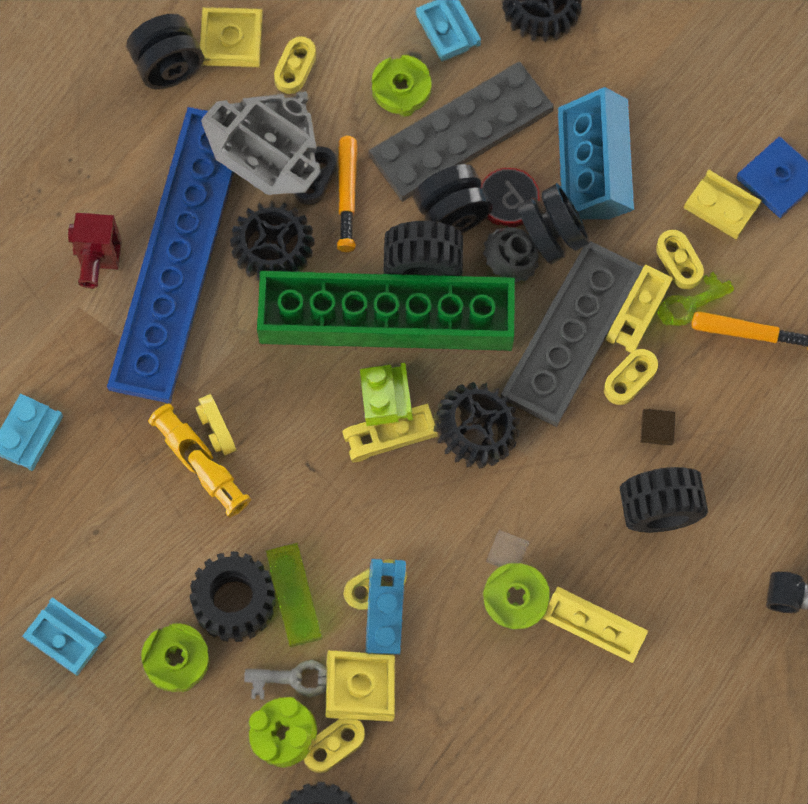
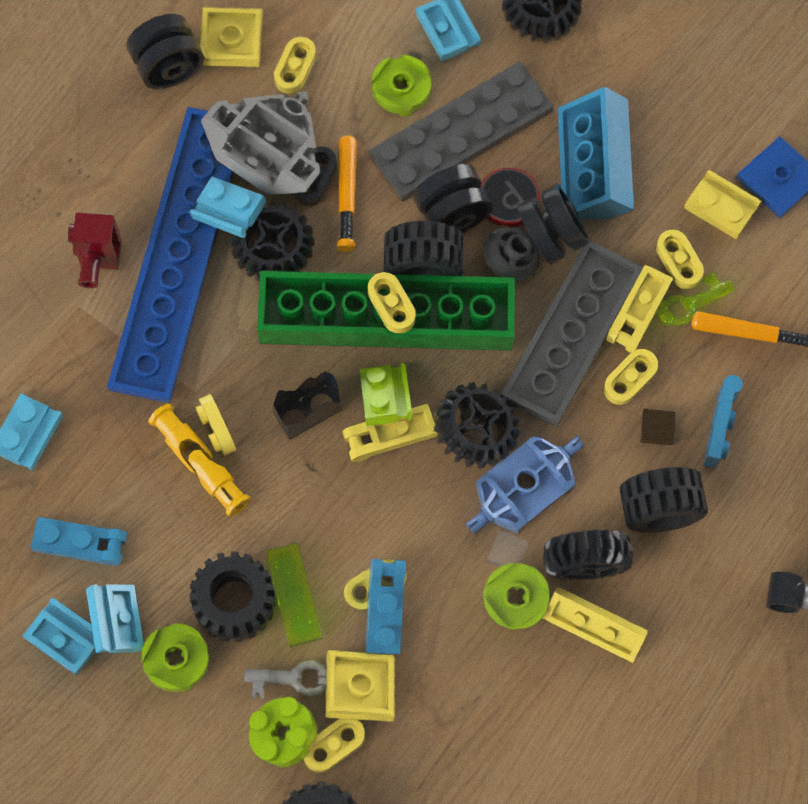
none -> dark azure plate [30,517,128,566]
none -> medium azure plate [86,585,144,653]
none -> medium azure plate [189,177,267,238]
none -> black piece [272,371,342,440]
none -> light yellow plate [368,272,415,333]
none -> medium blue plate [465,436,584,534]
none -> black gear [543,529,634,581]
none -> dark azure plate [703,375,743,469]

